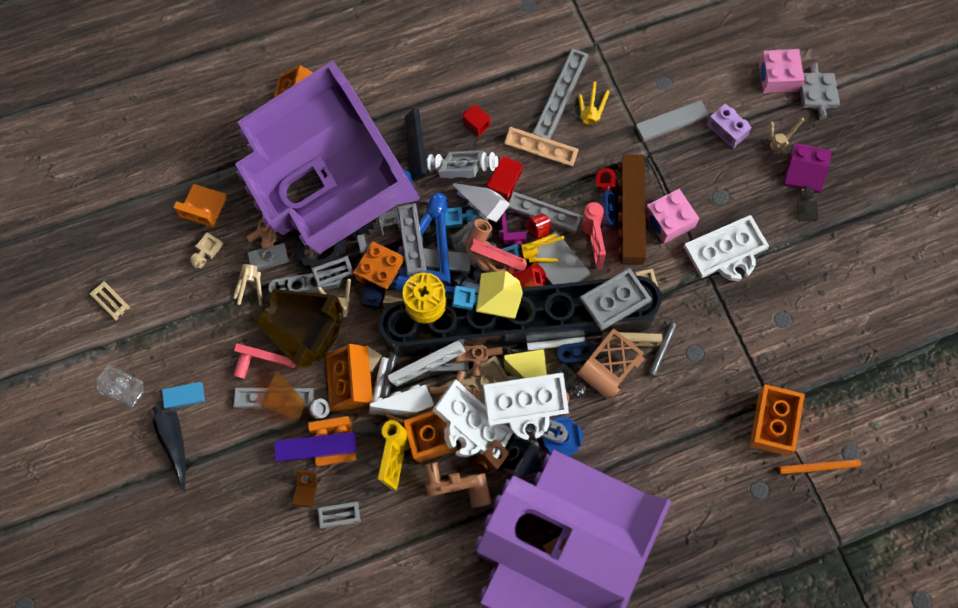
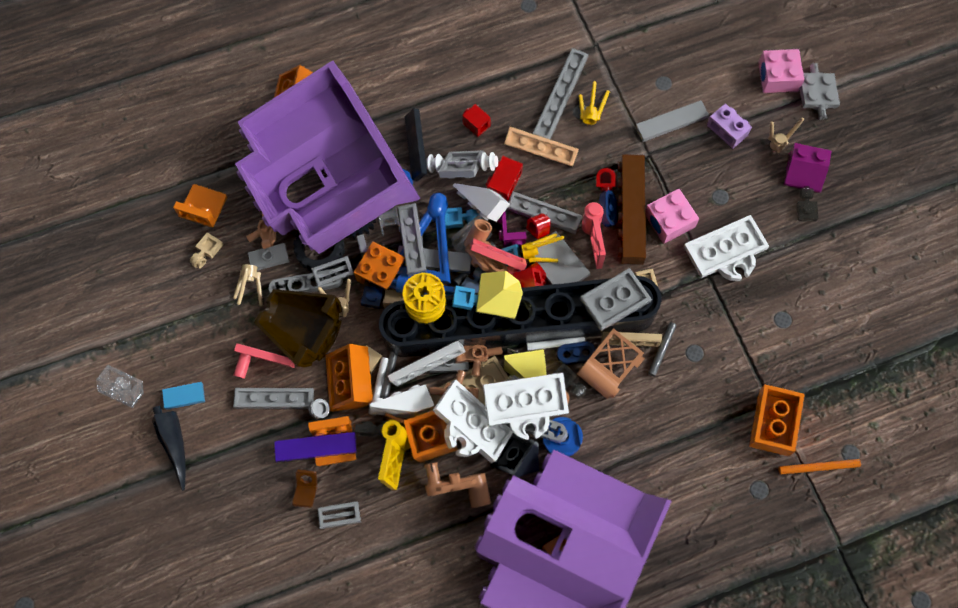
tan tile [90,281,130,320] -> none
clear orange wing [261,371,306,421] -> none
reddish brown bracket [470,440,509,474] -> none

